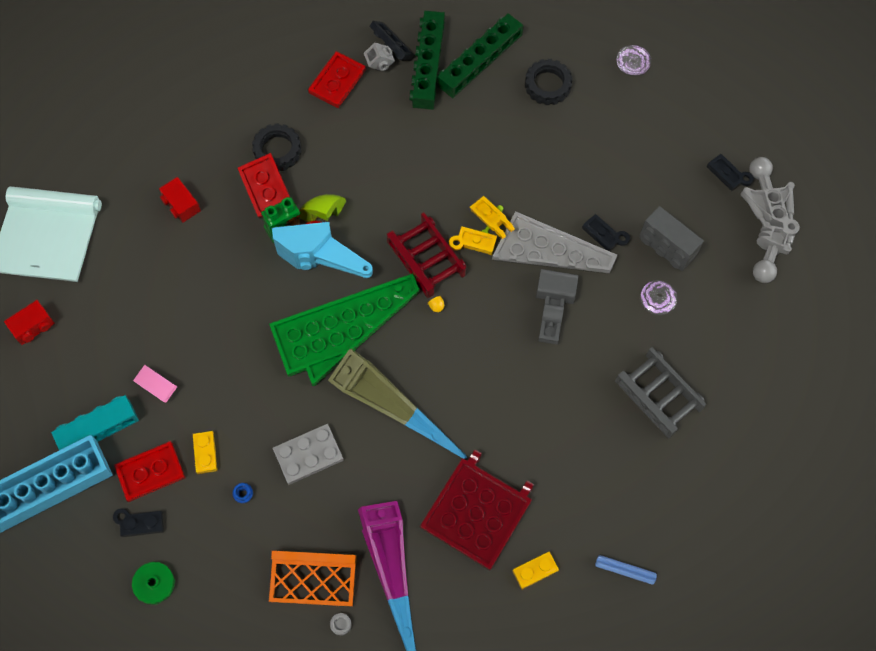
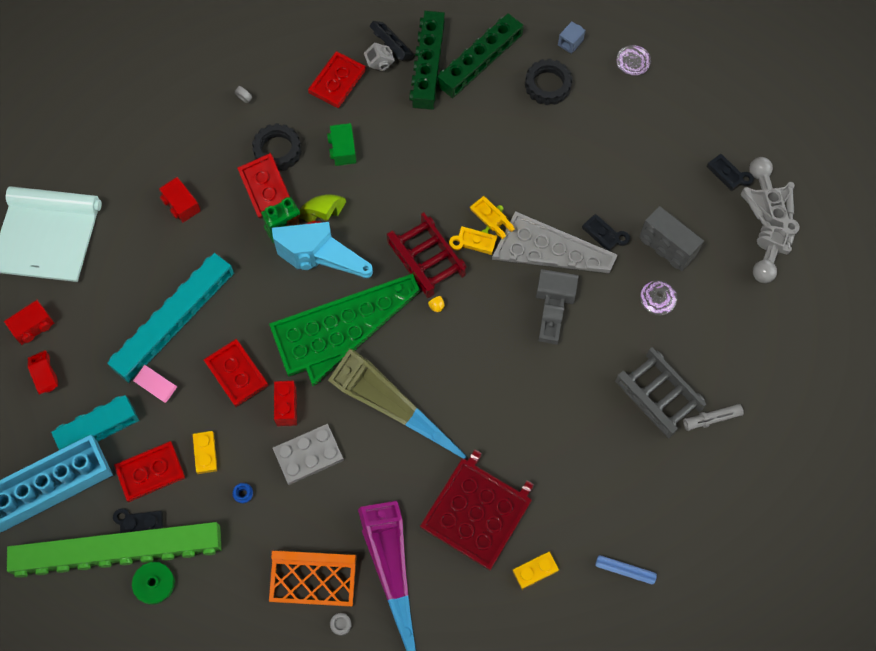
none -> bright green brick [7,522,221,578]
none -> red slope [28,350,58,395]
none -> teal brick [107,253,234,383]
none -> red plate [204,339,269,407]
none -> light grey tile [235,86,252,103]
none -> red brick [274,381,297,426]
none -> green brick [327,123,357,166]
none -> sand blue brick [558,21,586,54]
none -> light grey pin [683,404,744,431]

